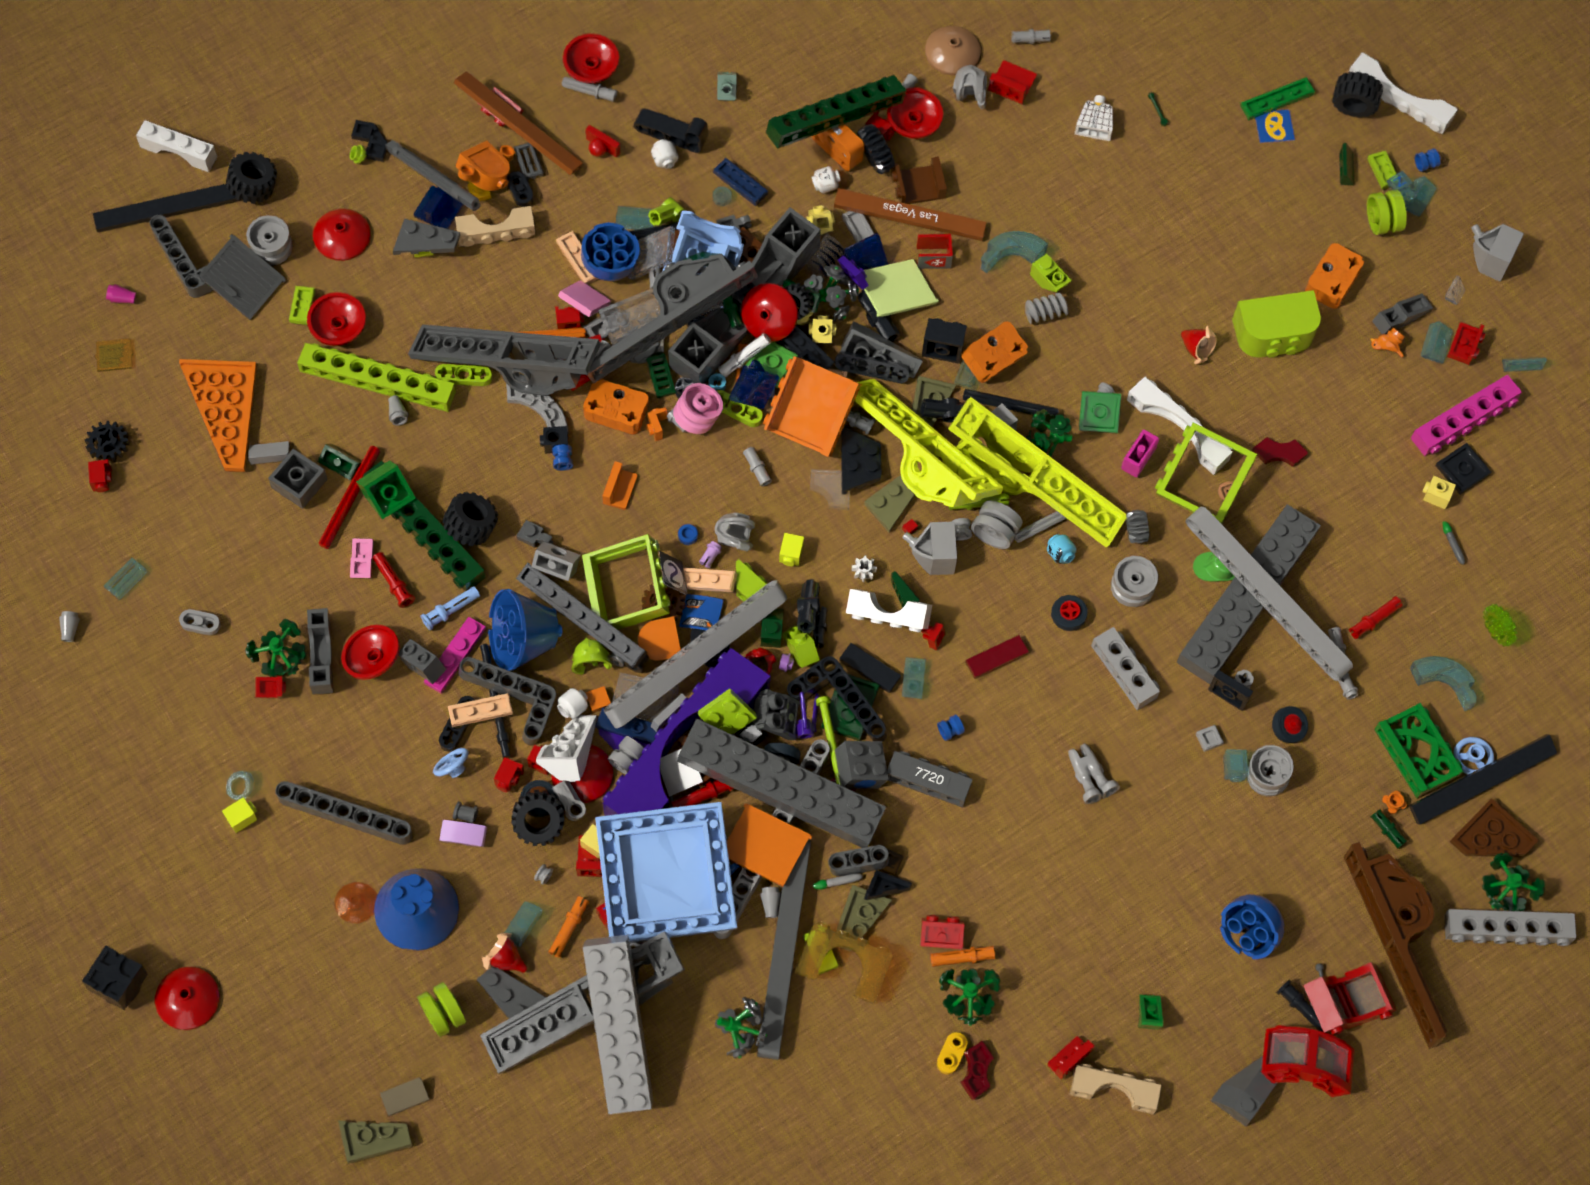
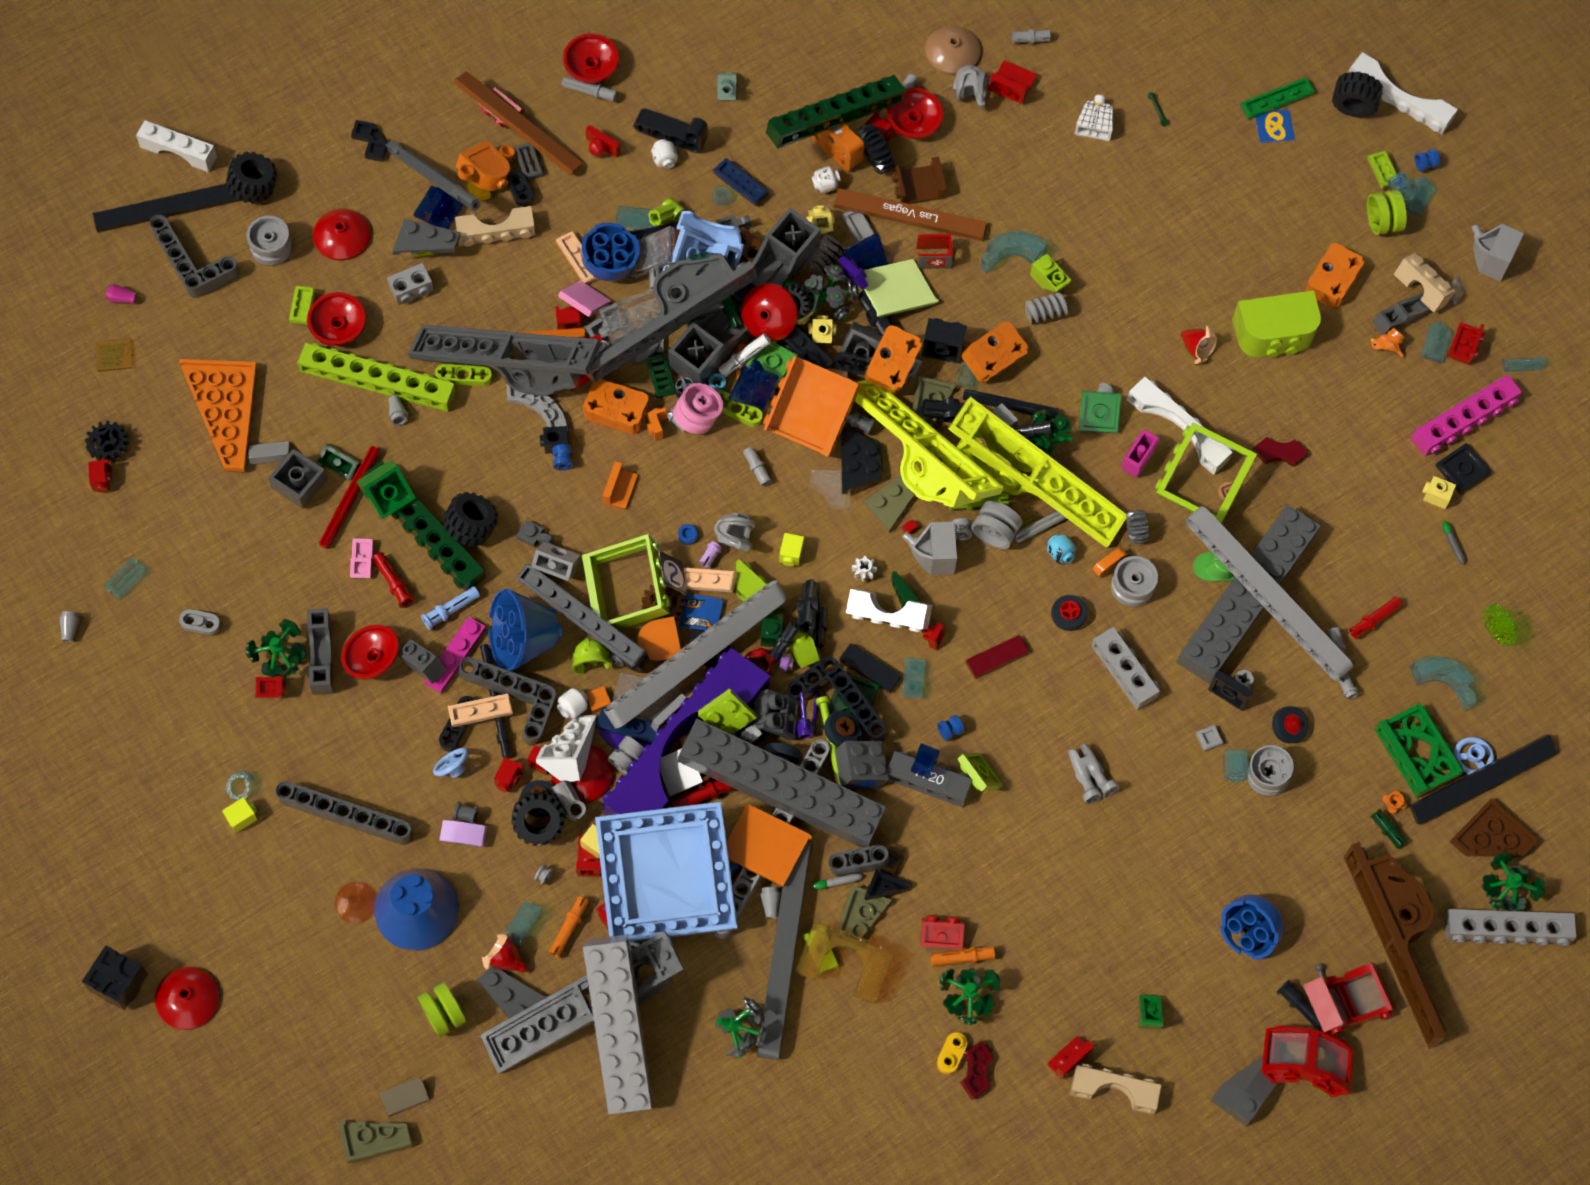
dark grey piece [198,234,286,320] -> none
lime plate [350,145,366,164] -> none
dark green slope [1339,143,1354,186] -> none
none -> light grey brick [387,263,433,305]
none -> black pin [769,621,801,660]
none -> black wheel [824,710,861,747]
none -> orange axle [865,325,922,394]
none -> clear blue panel [911,743,940,779]
none -> lime plate [957,752,1003,792]
none -> black pin [1013,420,1054,438]
none -> orange beam [1093,547,1128,577]
none -> tan arch [1394,253,1455,312]

